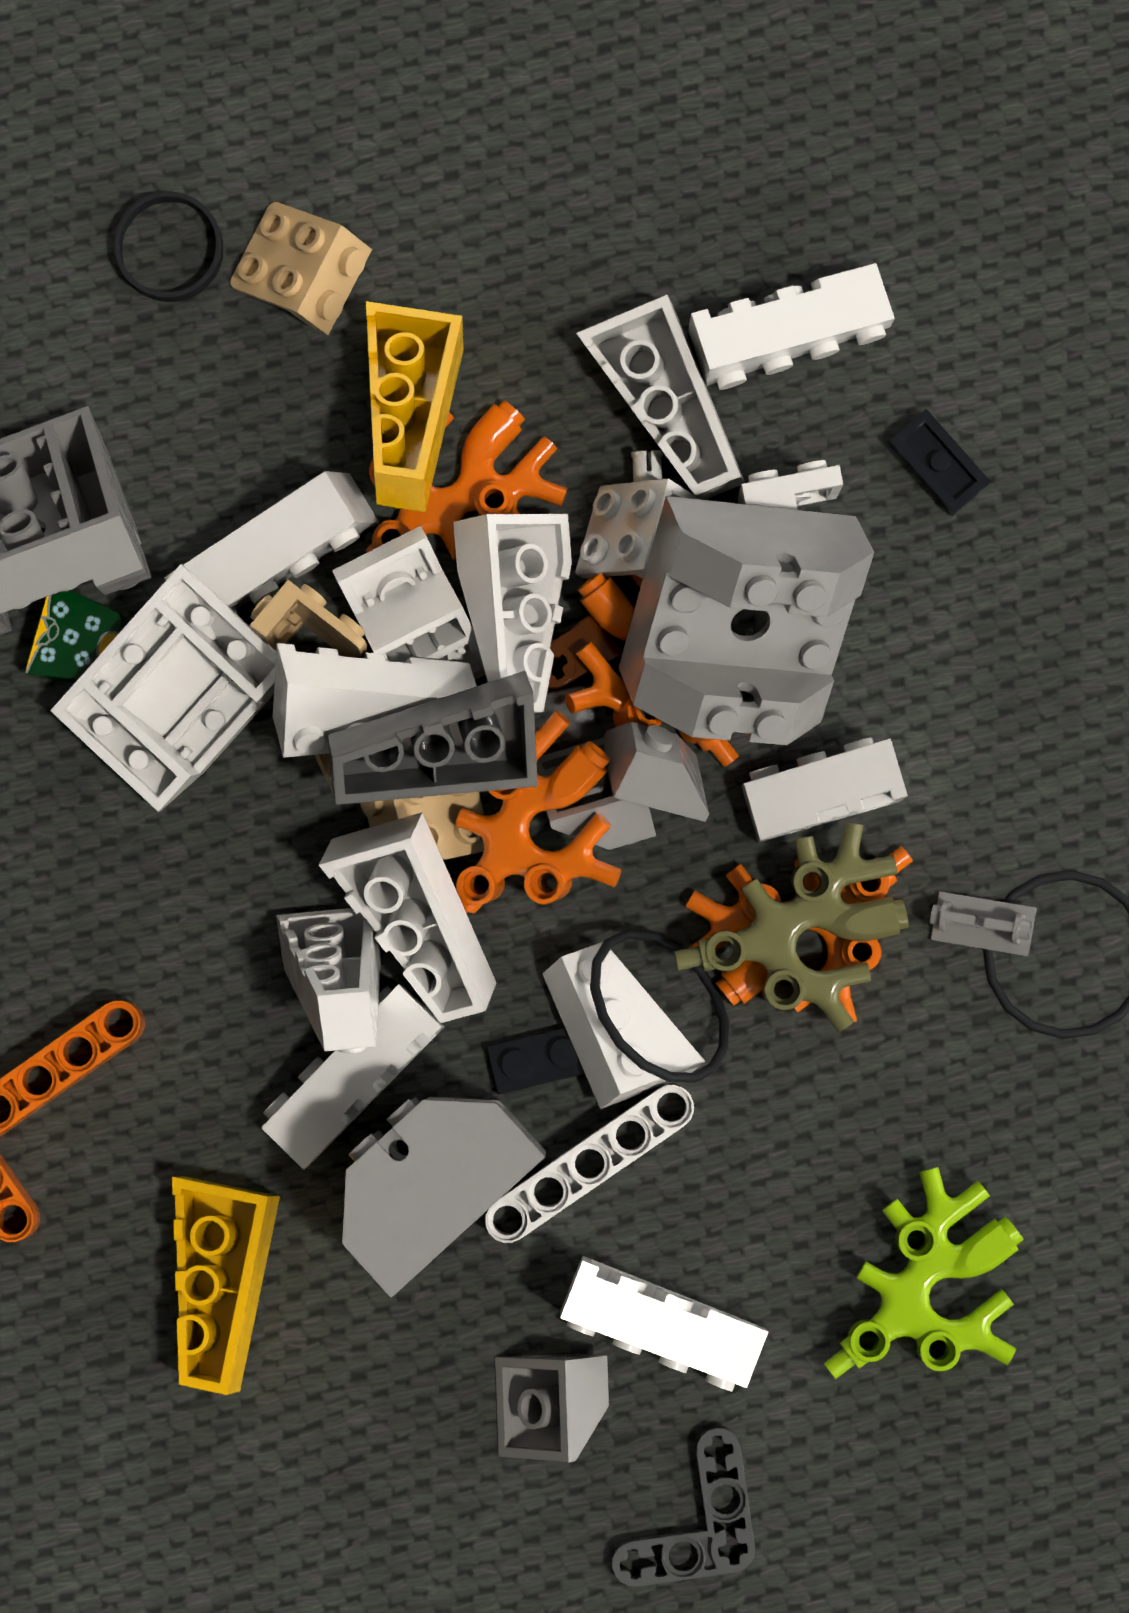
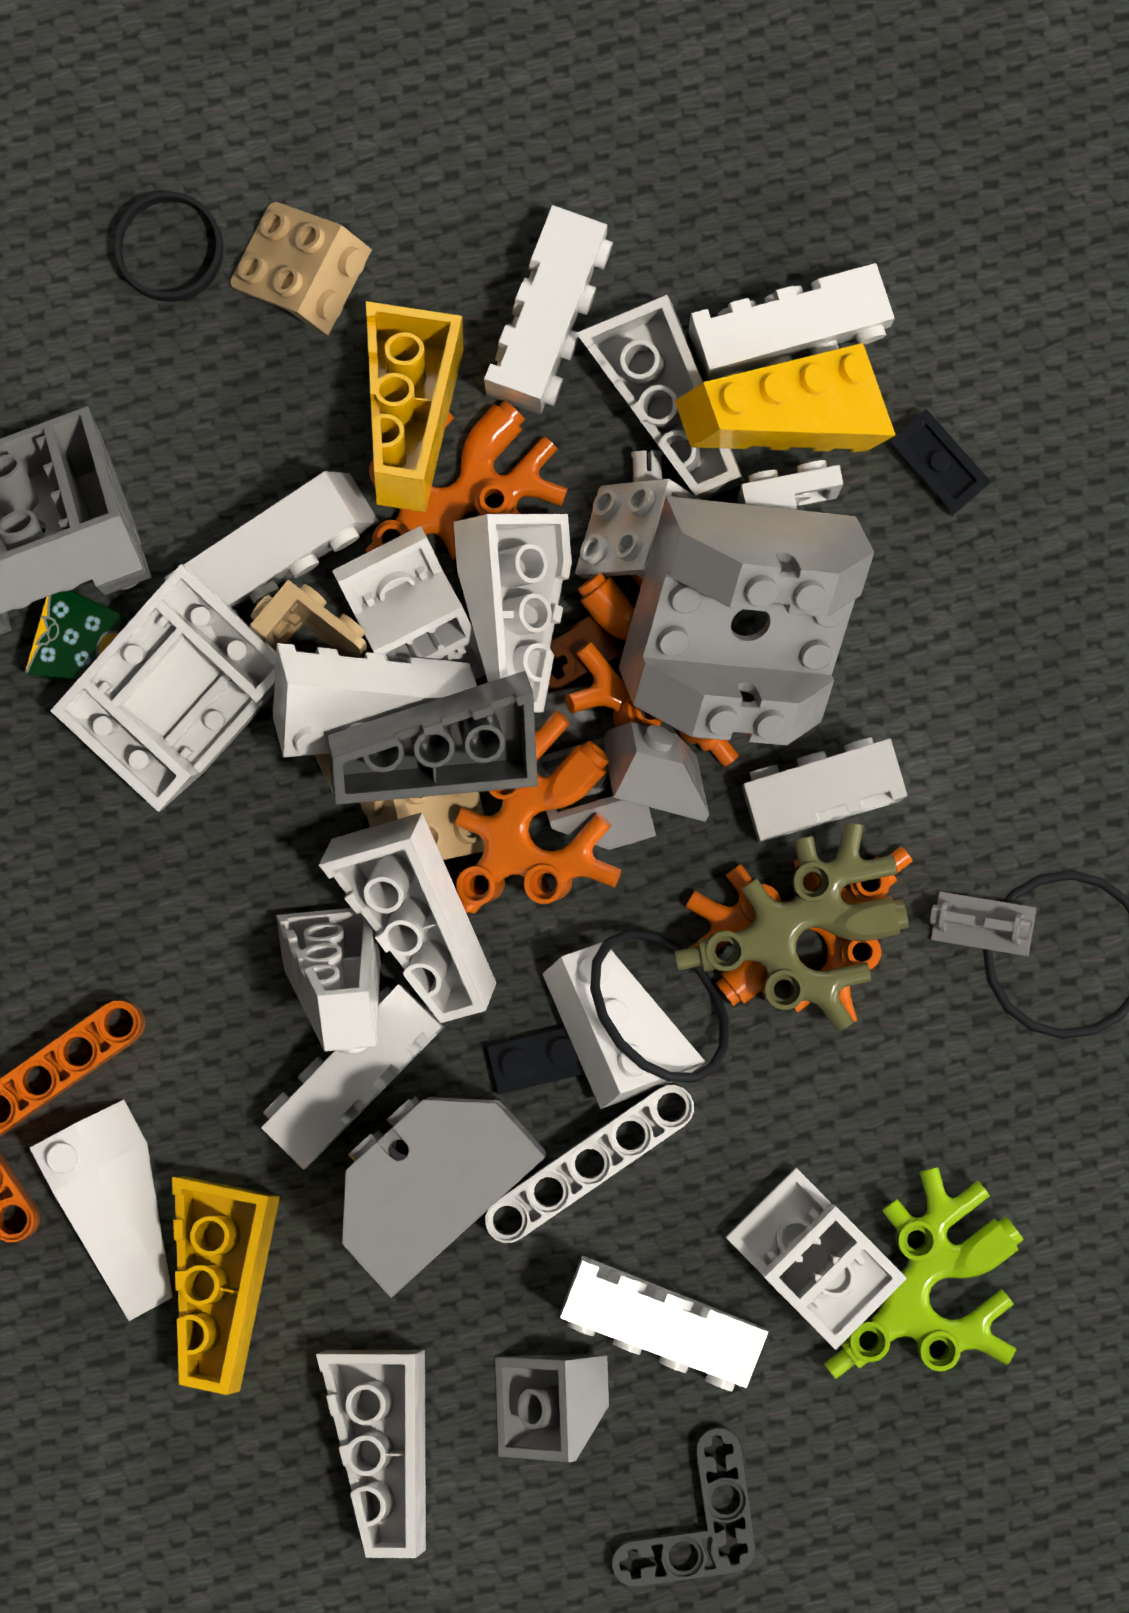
none -> white wedge [30,1100,173,1321]
none -> white wedge [316,1350,426,1558]
none -> white wedge [484,205,613,415]
none -> yellow wedge [675,343,896,452]
none -> white bracket [726,1167,907,1350]

